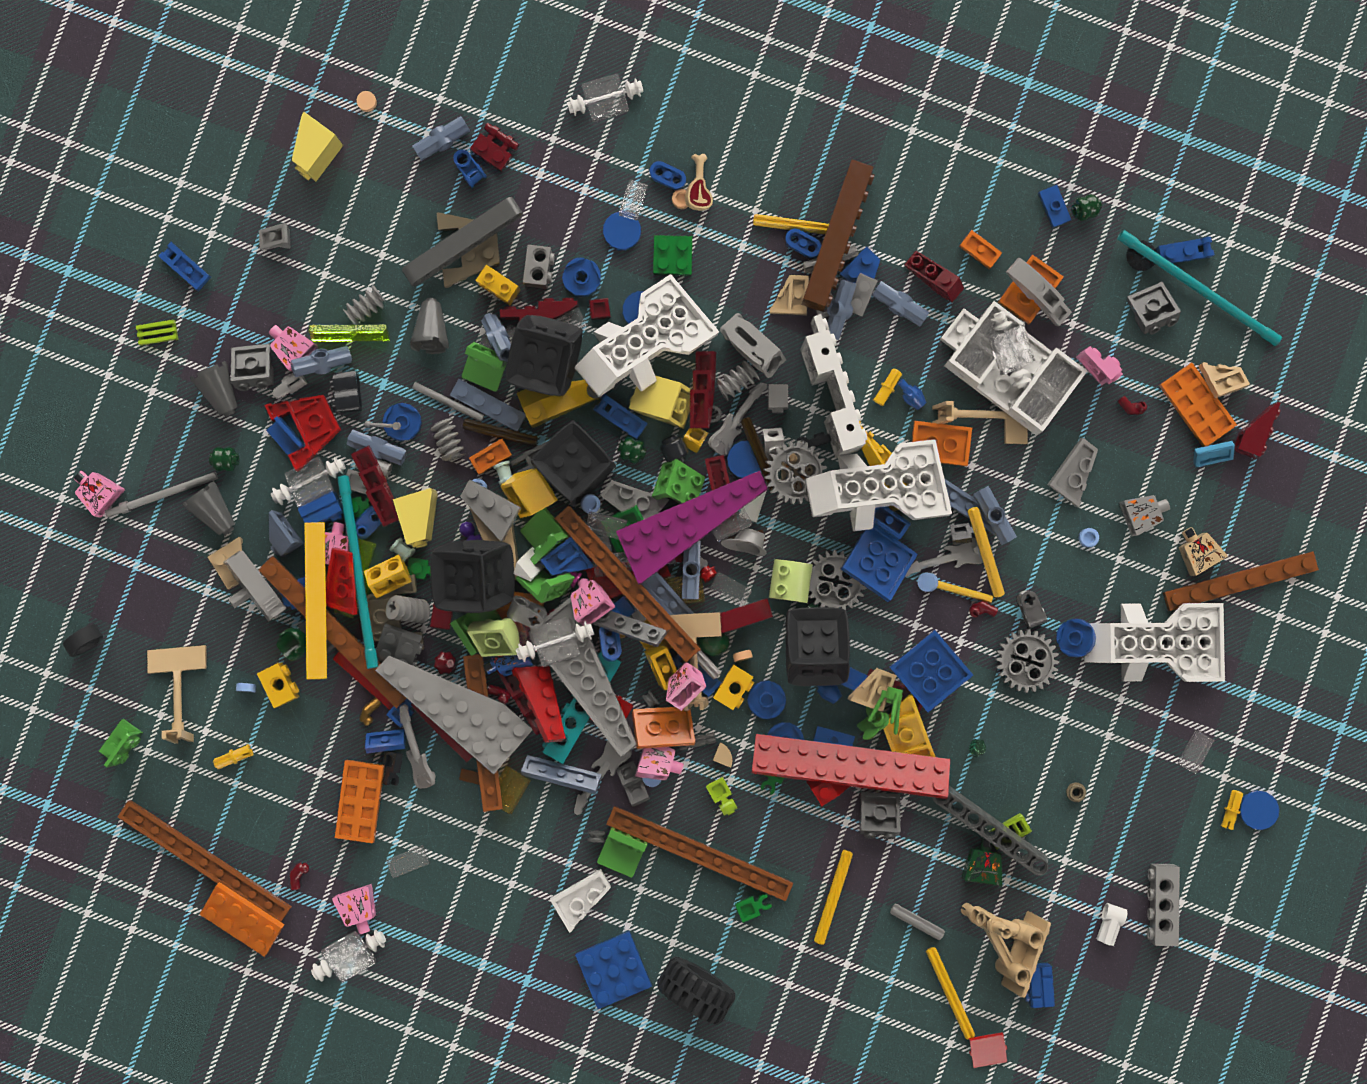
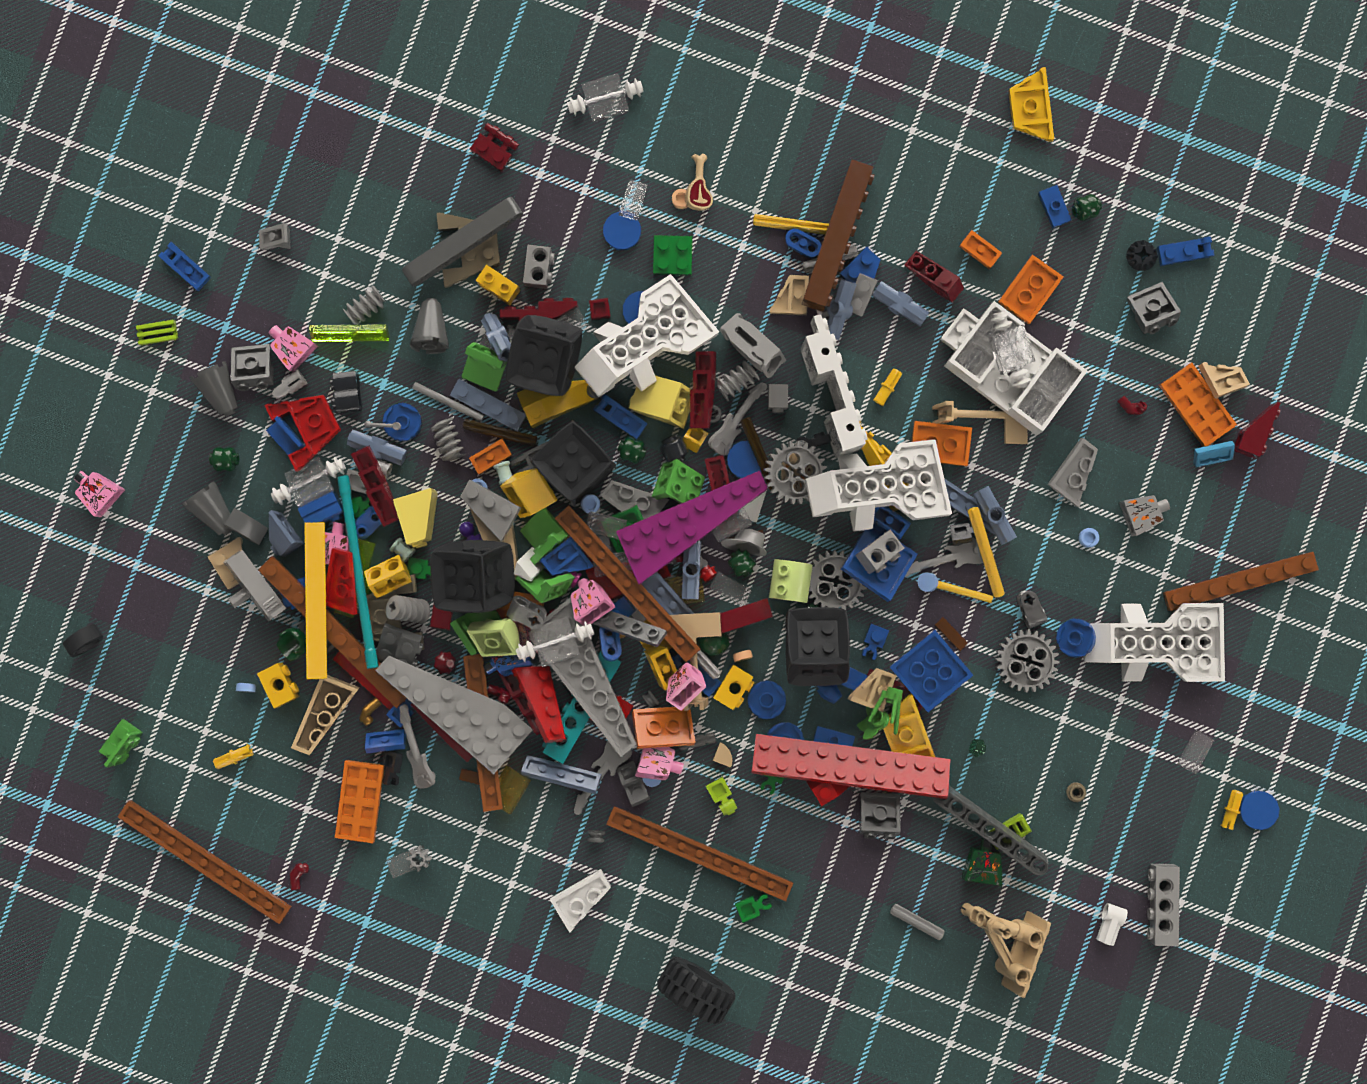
light grey bar [105,472,218,517] -> none
tan piece [147,645,207,744] -> none
orange plate [199,882,285,957] -> none
sand blue piece [290,346,352,377] -> none
light yellow slope [292,112,343,182] -> none
clear plate [311,929,386,982] -> none
bright pink torso [332,884,376,935] -> none
light nougat tile [357,91,377,112] -> none
sand blue piece [412,116,470,161] -> none
blue piece [453,150,487,188] -> none
blue plate [562,258,601,297] -> none
blue plate [575,931,652,1009] -> none
bright green bracket [597,827,648,878] -> none
blue plate [650,161,686,190] -> none
white bracket [763,428,784,461] -> none
yellow axle [814,850,853,945] -> none
blue piece [898,379,927,410] -> none
yellow axle [926,947,975,1040] -> none
dark red arm [969,601,998,618] -> none
piece [969,1032,1007,1068] -> none
light grey slope [1006,258,1072,326] -> none
blue brick [1024,963,1055,1008] -> none
bright pink plate [1076,346,1123,385] -> none
teal piece [1117,230,1282,346] -> none
tan torso [1179,527,1228,576] -> none
none -> dark grey slope [224,508,268,546]
none -> tan wedge [291,675,360,755]
none -> light grey gear [406,845,432,871]
none -> dark green piece [728,548,756,578]
none -> light grey brick [855,529,904,574]
none -> blue plate [862,623,889,660]
none -> reddish brown window [935,617,968,651]
none -> yellow wing [1008,67,1054,142]

